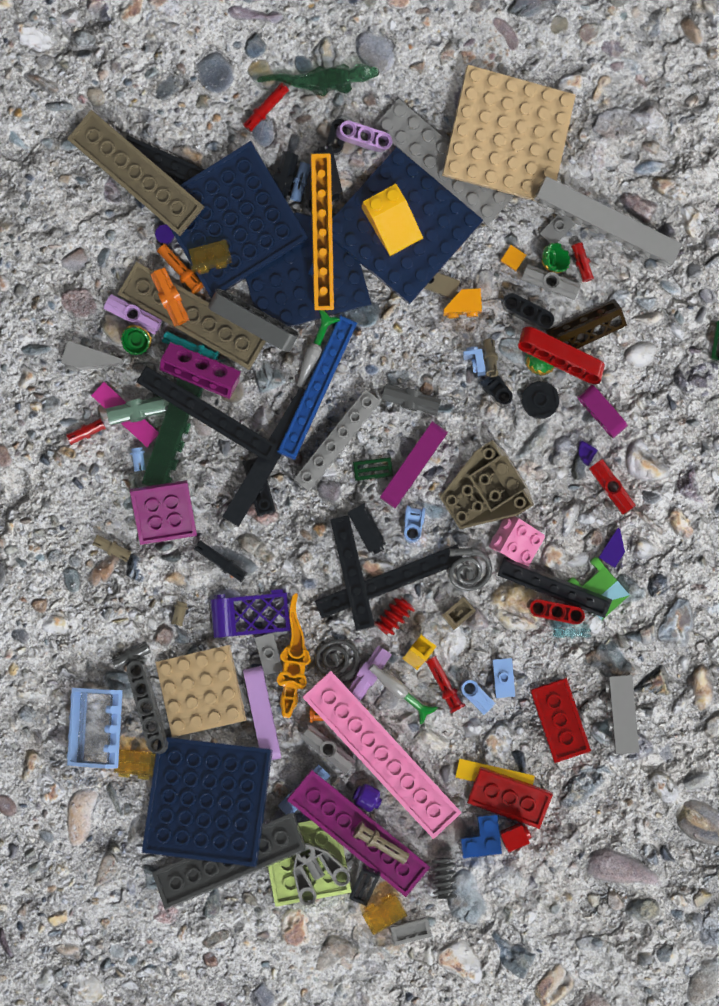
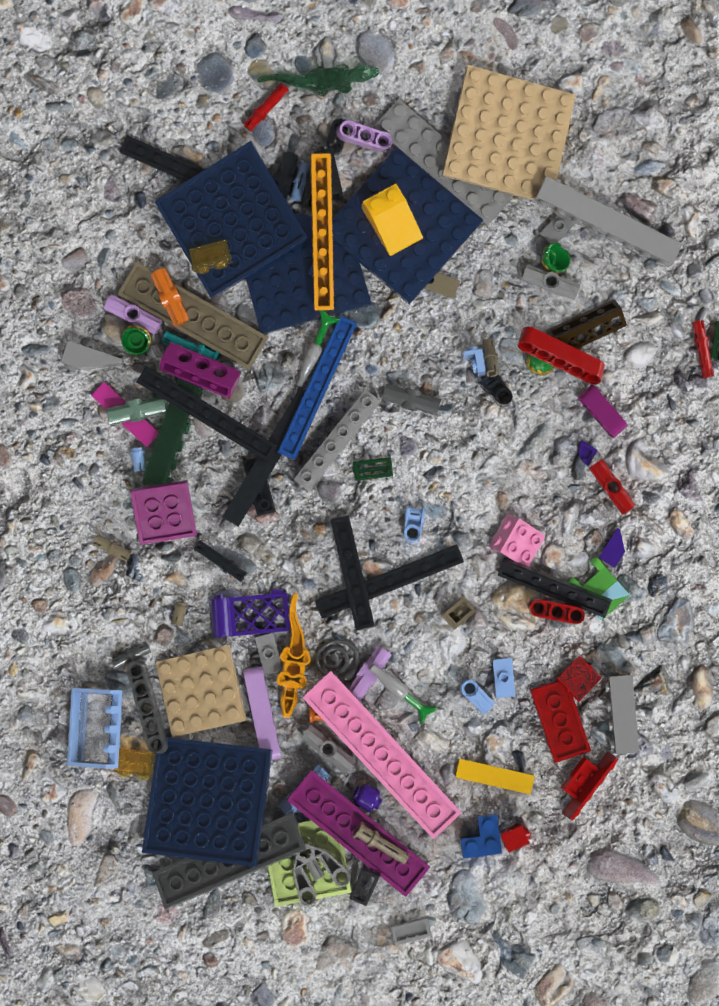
red pin [66,418,106,445] -> none
dark tan plate [67,110,204,236] -> none
dark purple tile [155,225,175,244] -> none
orange pin [157,244,204,295] -> none
dark grey beam [208,289,299,352] -> none
black window [348,503,386,555] -> none
clear yellow brick [362,893,407,935] -> none
red piece [374,595,415,636] -> none
magenta beam [380,421,448,509] -> none
yellow window [402,635,437,670] -> none
red pin [426,656,466,714] -> none
dark grey piece [432,858,457,899] -> none
dark tan wedge [440,440,534,529] -> none
light orange slope [443,288,482,319] -> none
dark grey piece [448,547,492,591] -> none
red tile [467,766,553,829] -> none
light orange tile [500,245,527,272] -> none
black beam [502,293,555,331] -> none
black tile [521,381,560,419] -> none
clear light blue piece [553,627,591,639] -> none
red pin [571,242,594,282] -> none
none -> red piece [557,656,602,702]
none -> red bracket [560,752,618,821]
none -> red pin [692,320,714,379]

